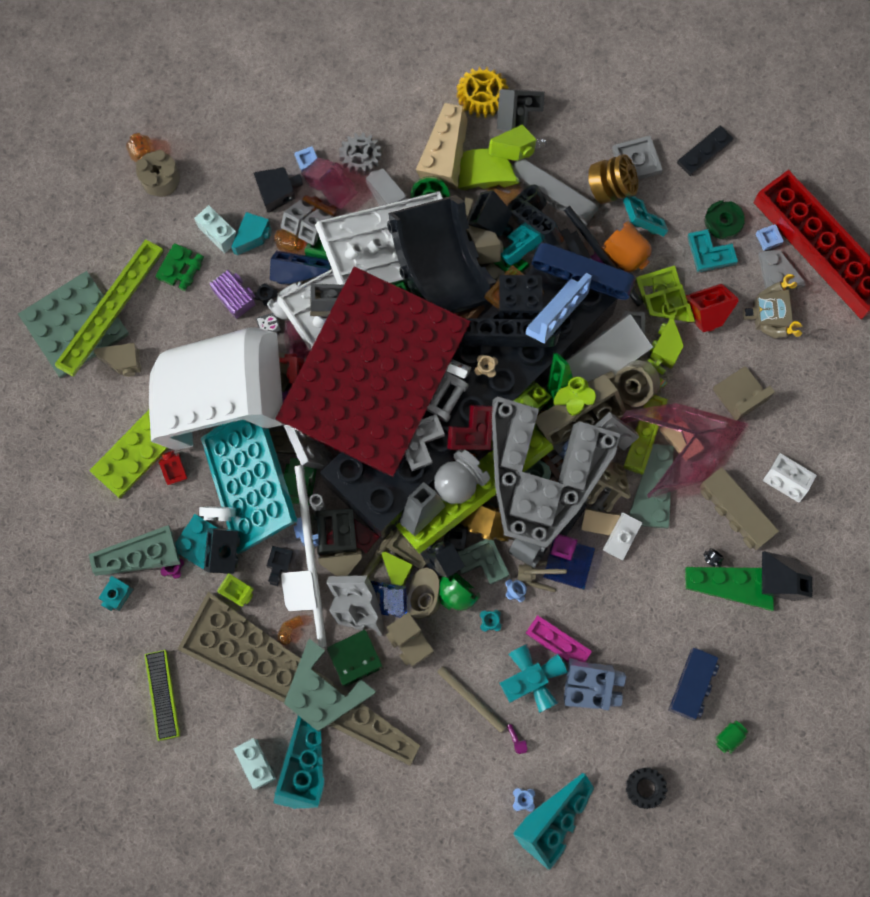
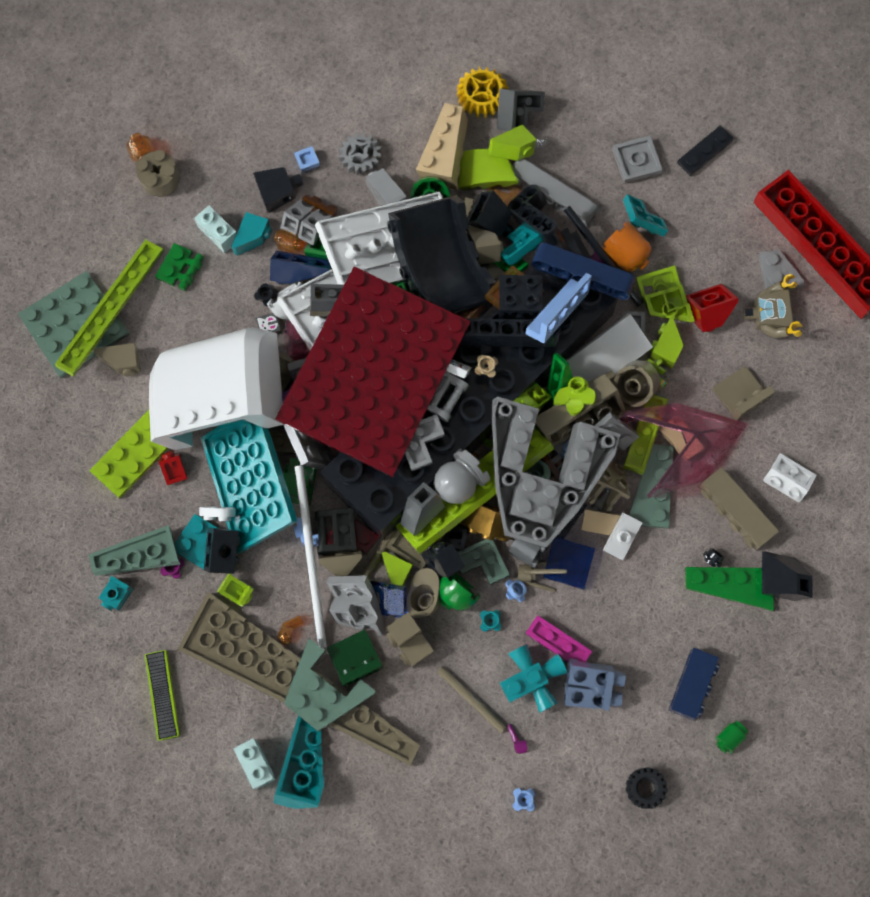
medium lavender brick [210,270,256,319] -> none
black plate [266,546,293,587] -> none
red bracket [279,354,304,384] -> none
white sticker [281,571,316,611] -> none
clear pink brick [301,158,358,209] -> none
light grey bar [309,494,327,512] -> none
dark red plate [447,405,493,450] -> none
teal wedge [513,773,594,870] -> none
magenta tile [550,534,578,560] -> none
pearl gold wheel [588,154,638,204] -> none
teal plate [687,229,738,273] -> none
dark green plate [704,200,745,240] -> none
light blue plate [756,224,784,251] -> none

